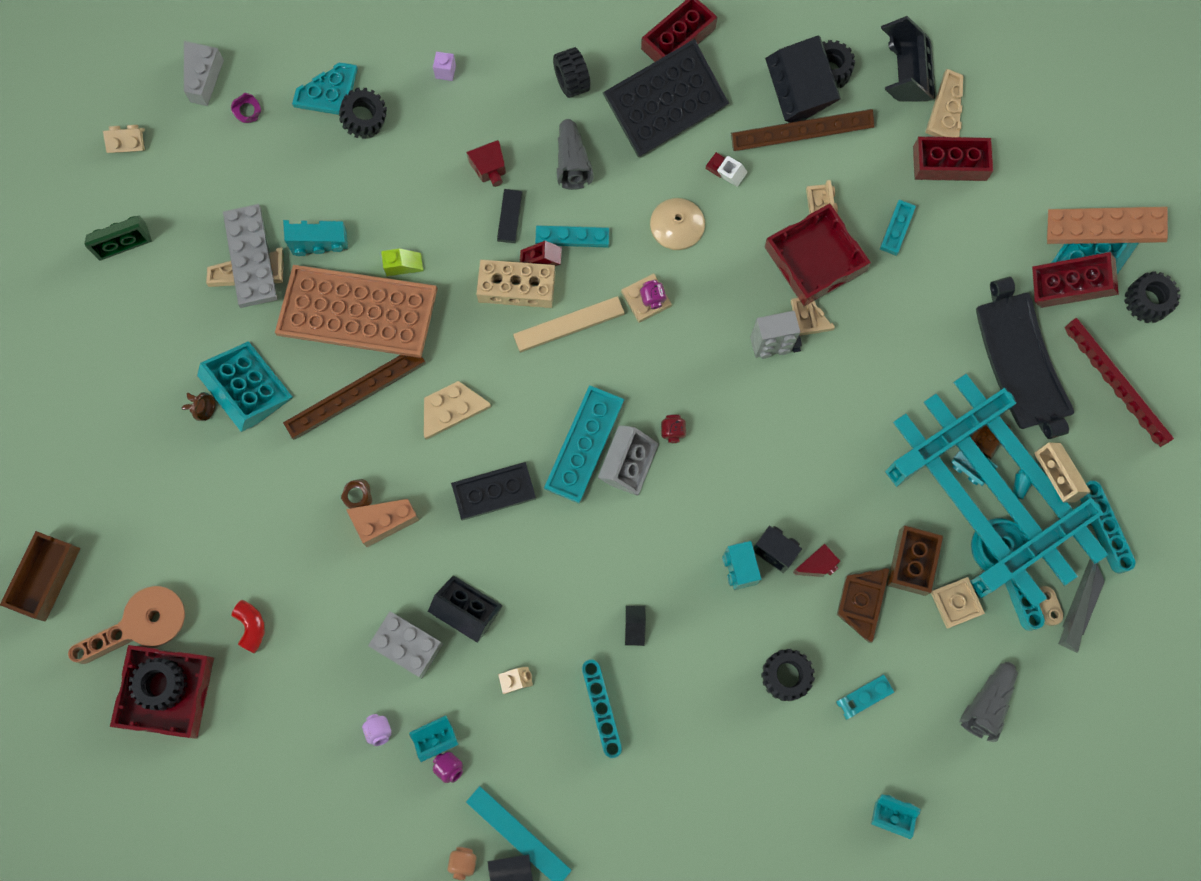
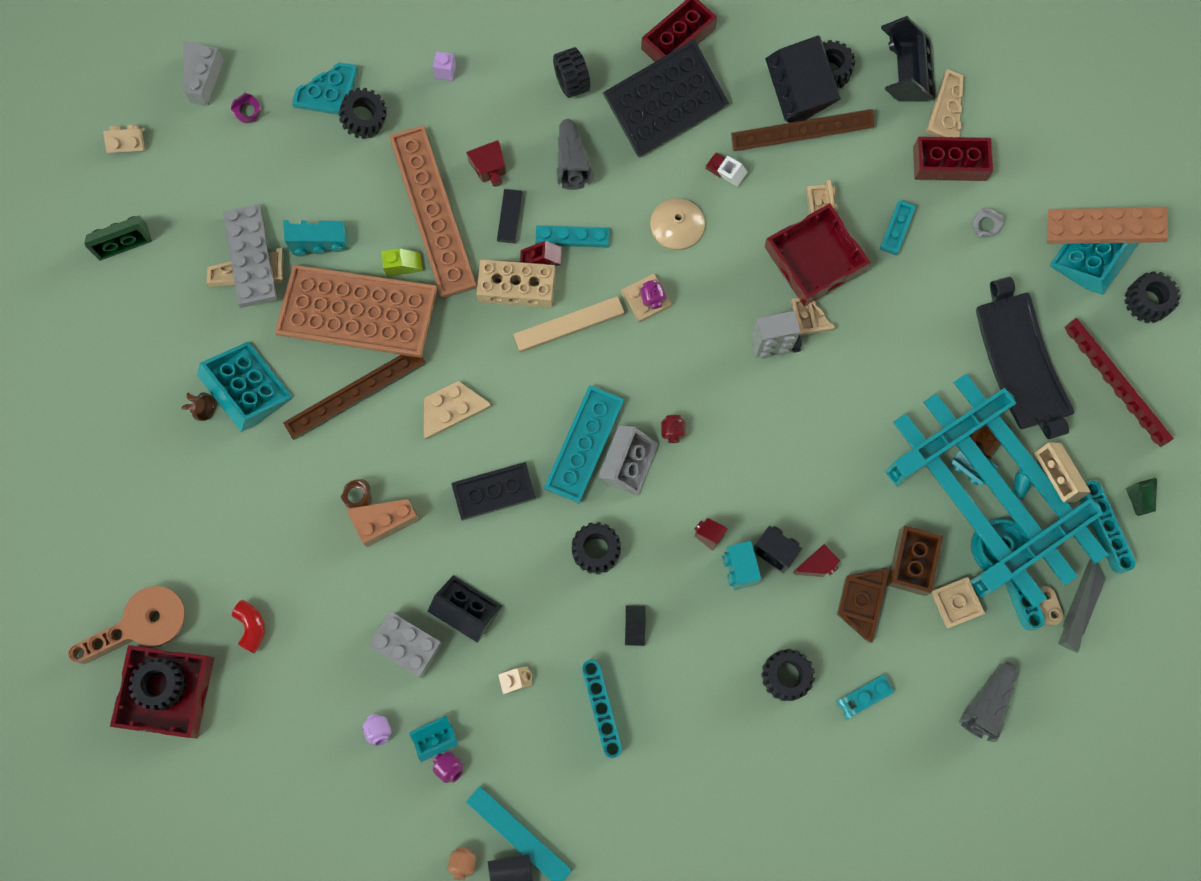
reddish brown piece [0,531,81,622] -> none
teal bracket [871,794,921,839] -> none
dark red brick [1032,252,1119,308] -> none
none -> nougat plate [389,125,477,299]
none -> black tyre [572,522,621,574]
none -> dark red slope [694,518,728,551]
none -> light grey piece [972,208,1004,237]
none -> clear green slope [1126,478,1157,516]

